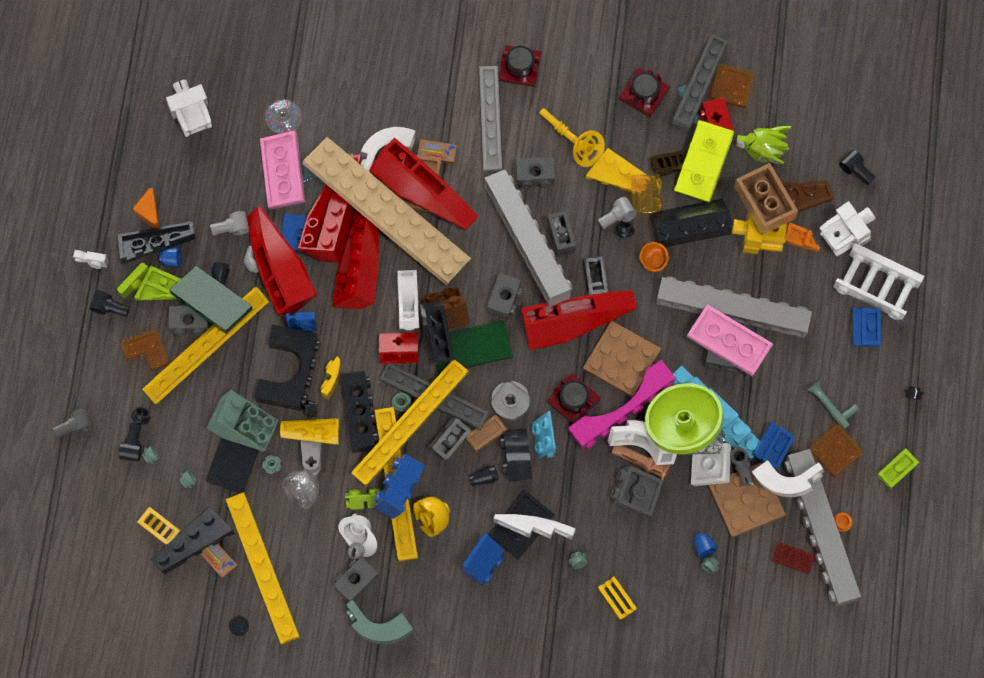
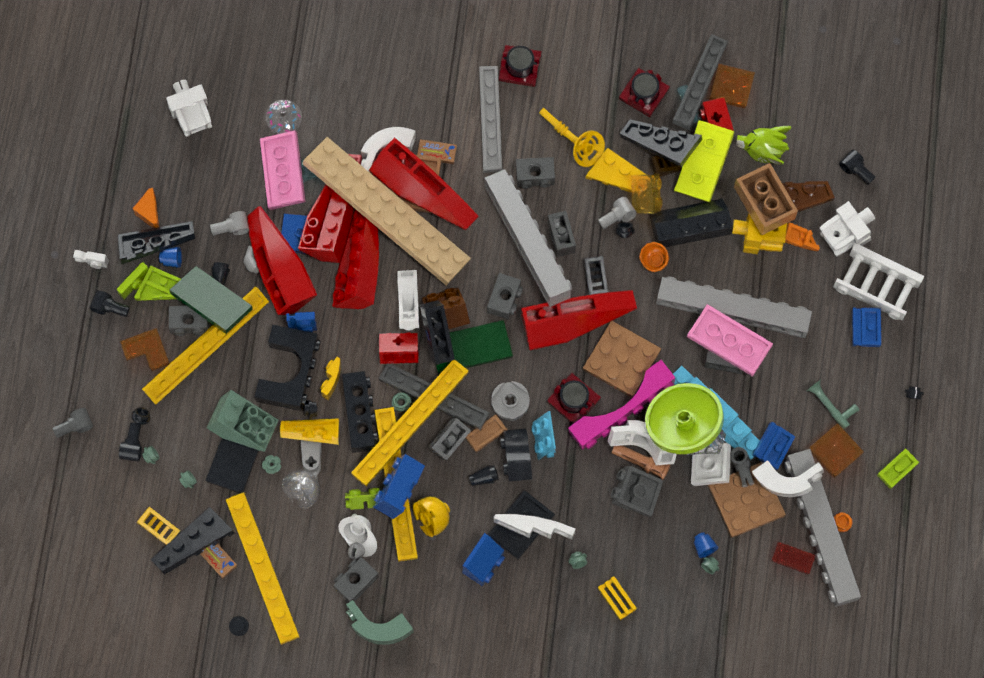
none -> wing [619,119,702,167]

